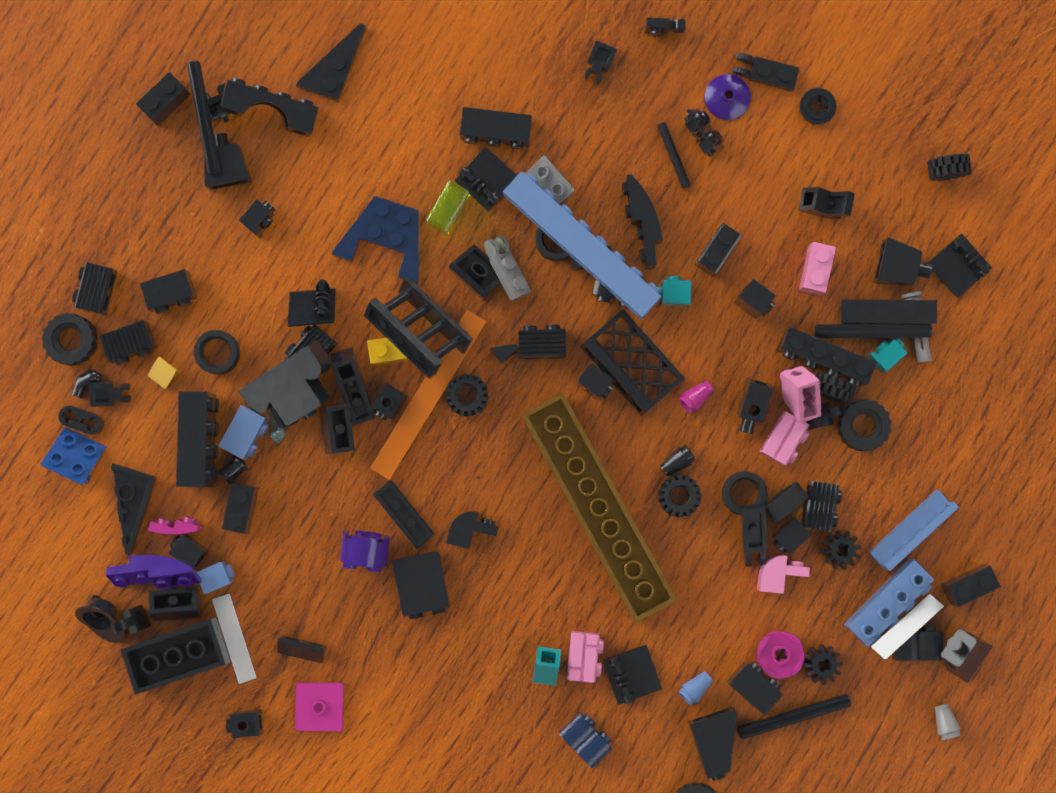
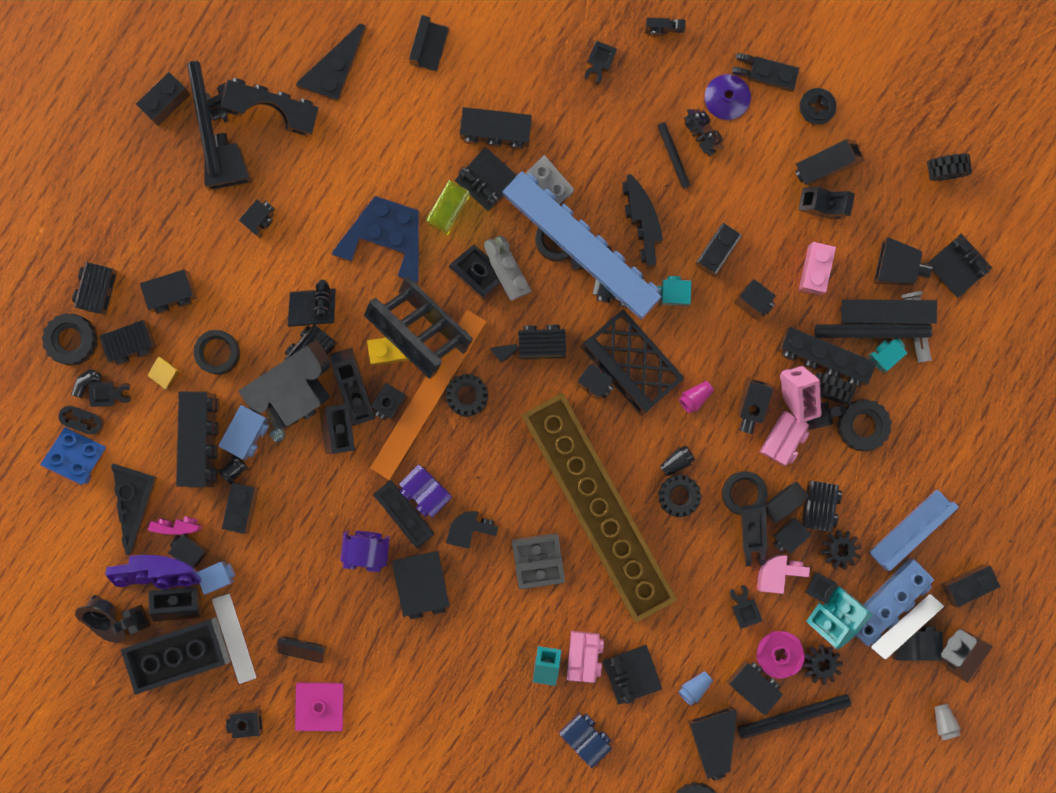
none -> dark purple brick [399,464,453,517]
none -> black panel [409,15,449,71]
none -> dark grey slope [512,533,565,589]
none -> black plate [729,585,763,630]
none -> black slope [796,139,865,185]
none -> black plate [804,572,837,604]
none -> teal slope [806,586,873,649]

